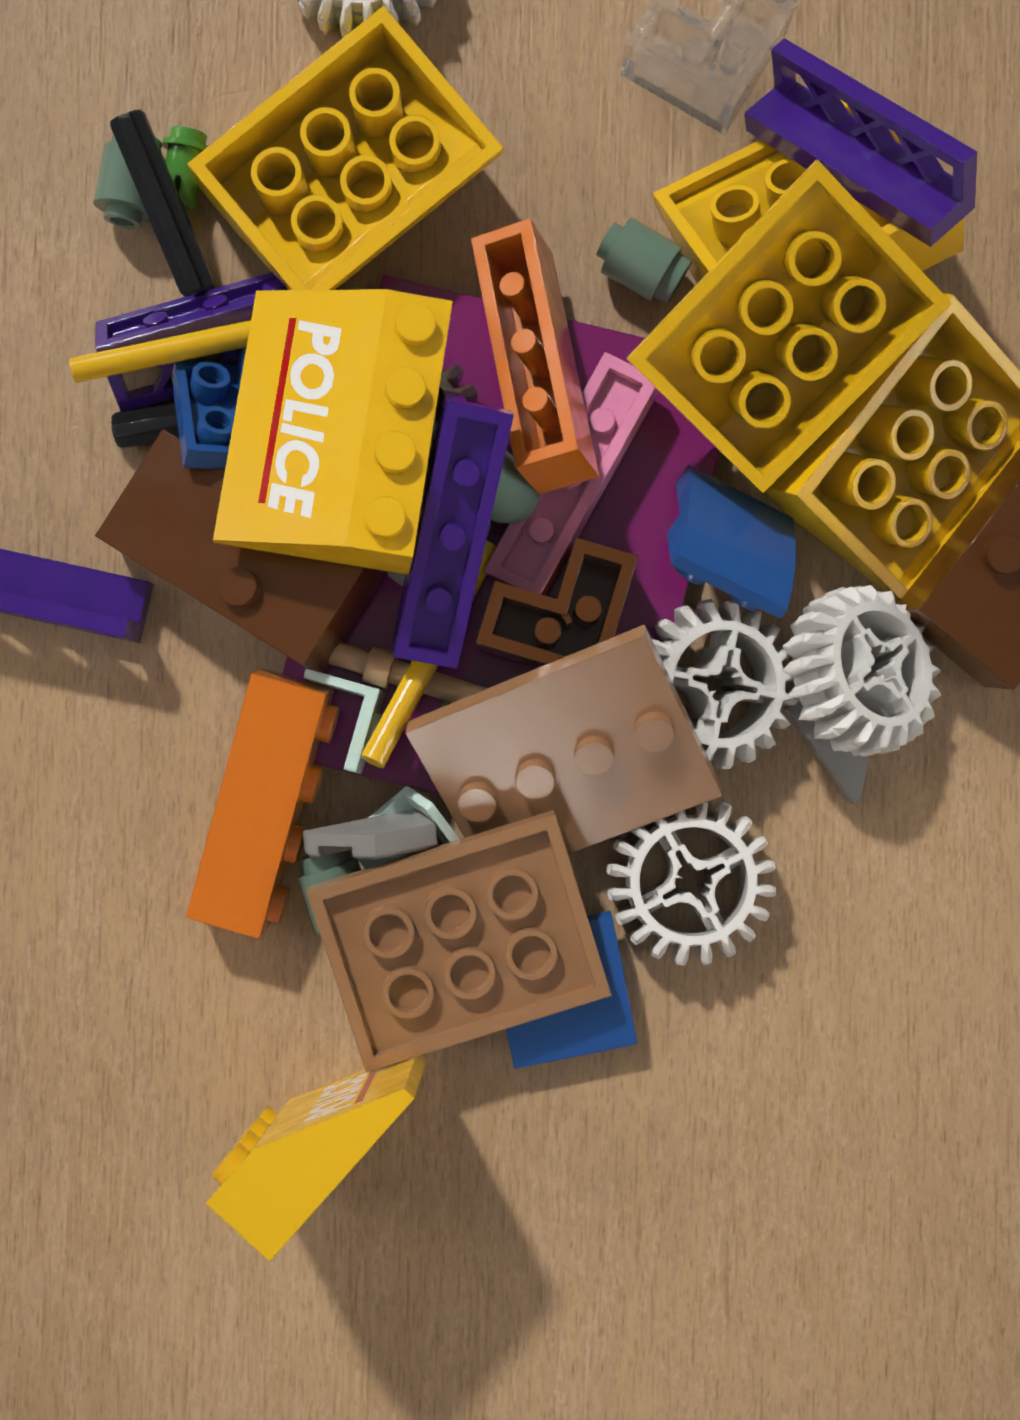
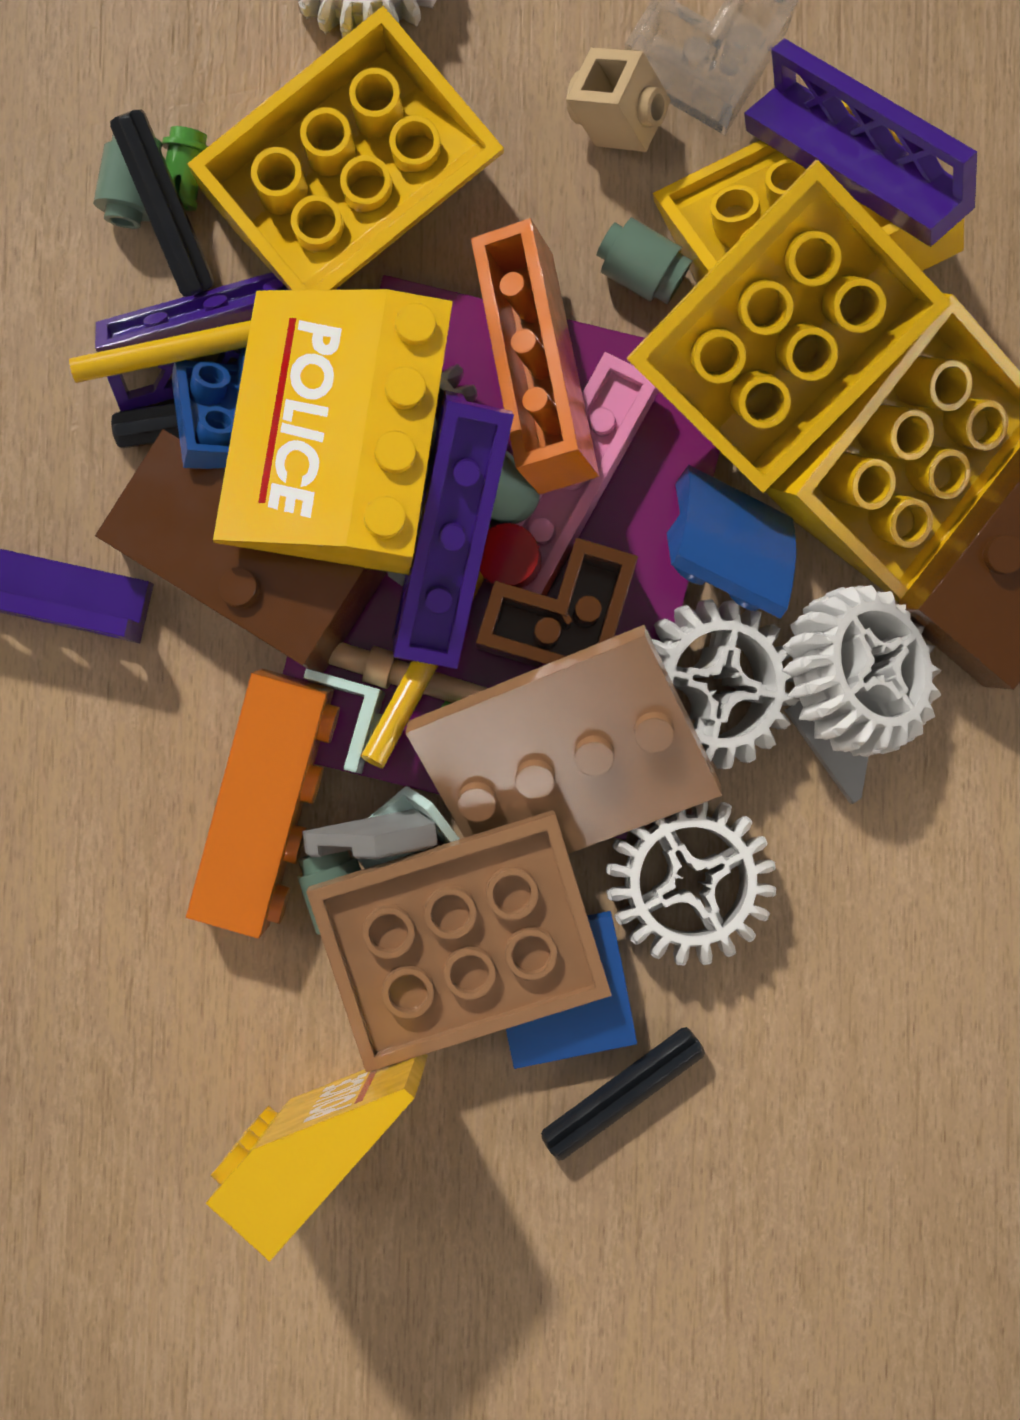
none -> red tile [479,523,542,588]
none -> black axle [541,1027,705,1160]
none -> tan brick [566,47,671,152]

